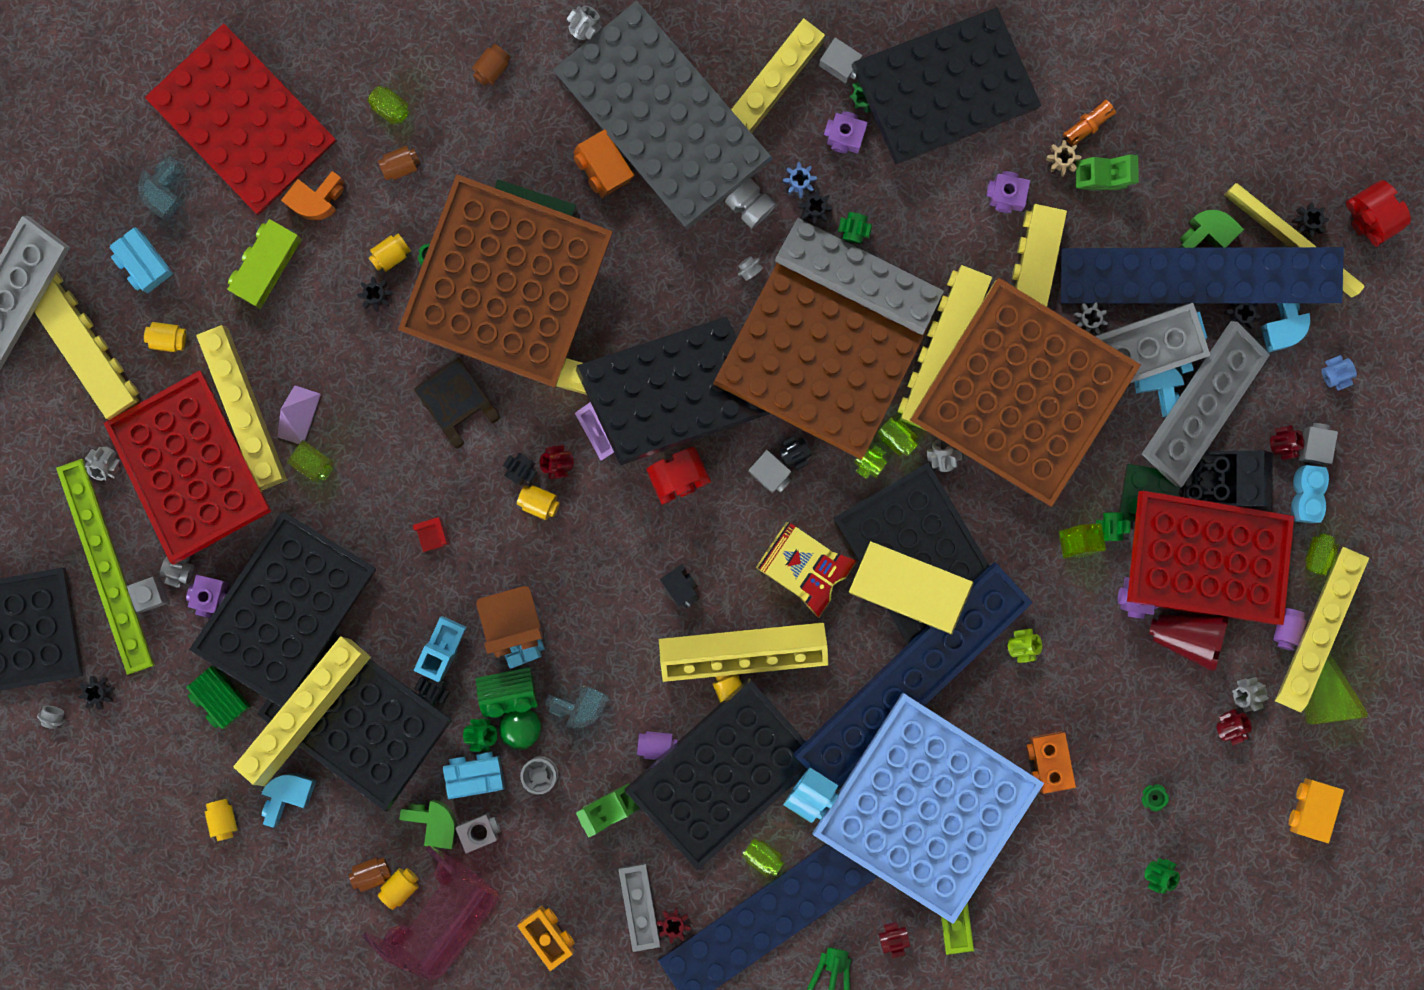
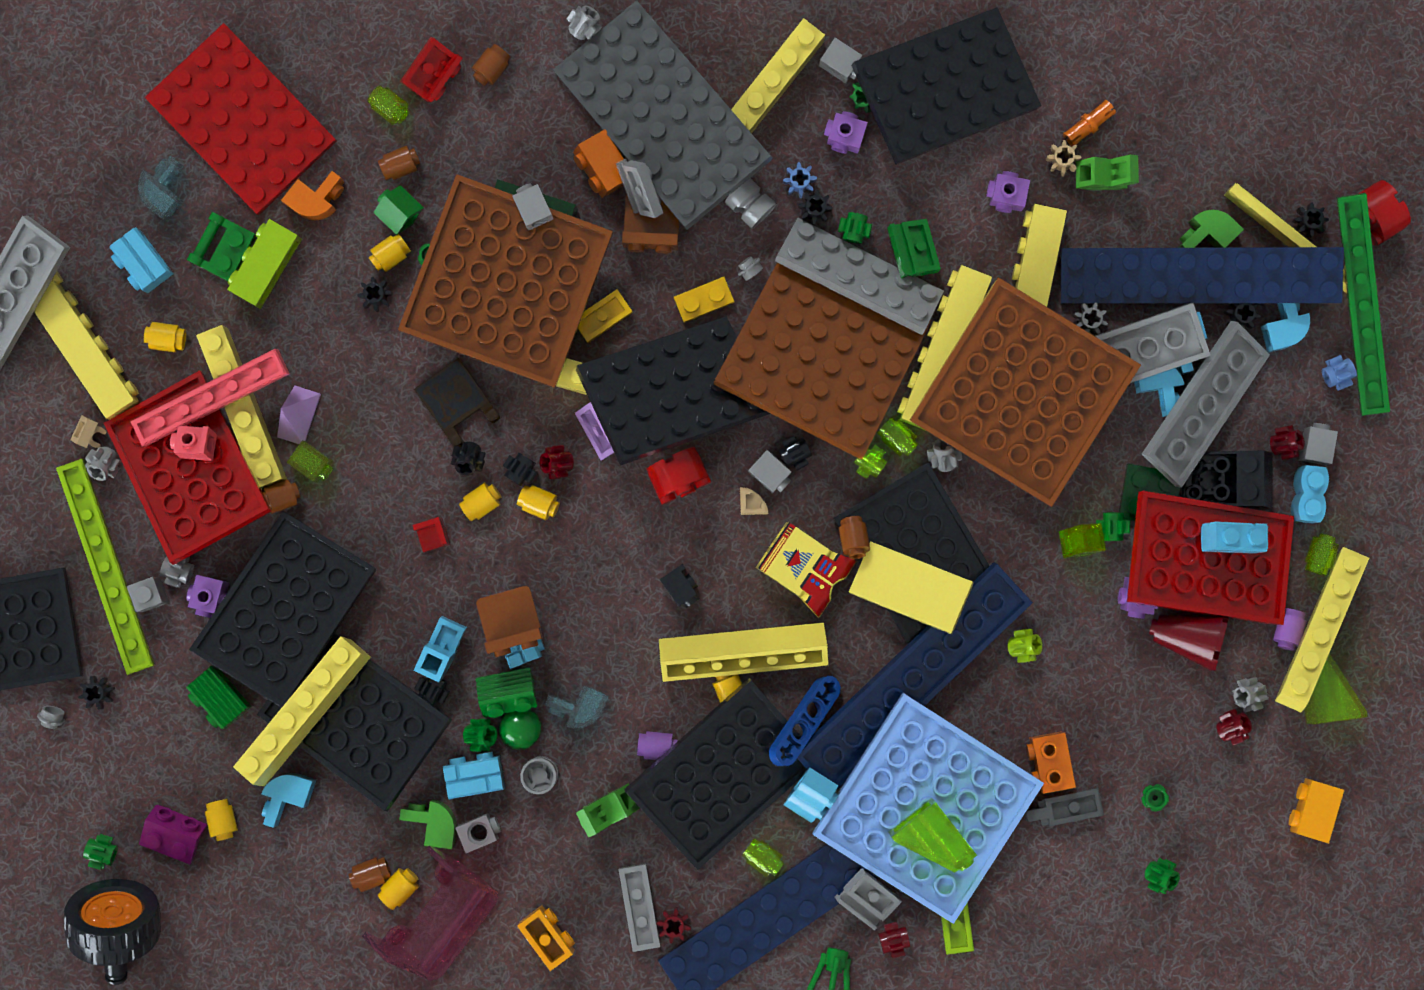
none -> black wheel [64,879,161,985]
none -> tan tile [70,415,106,448]
none -> green gear [83,834,118,870]
none -> coral tile [131,349,290,446]
none -> magenta bracket [139,805,207,865]
none -> coral brick [170,426,217,461]
none -> green plate [186,212,256,281]
none -> dark orange brick [262,479,300,514]
none -> green brick [373,185,424,235]
none -> red bracket [400,37,463,102]
none -> black gear [450,442,486,476]
none -> yellow brick [459,482,501,521]
none -> light grey brick [512,184,553,231]
none -> yellow plate [578,289,633,343]
none -> light grey plate [616,159,663,218]
none -> dark orange bracket [622,195,679,253]
none -> yellow plate [674,277,734,323]
none -> tan tile [740,487,768,515]
none -> blue beam [769,676,841,766]
none -> light grey plate [835,868,902,930]
none -> dark orange brick [839,516,870,559]
none -> green plate [887,219,941,279]
none -> clear neon green slope [888,798,977,873]
none -> dark grey hinge [1024,787,1104,826]
none -> medium azure brick [1201,522,1268,554]
none -> green plate [1336,193,1390,416]

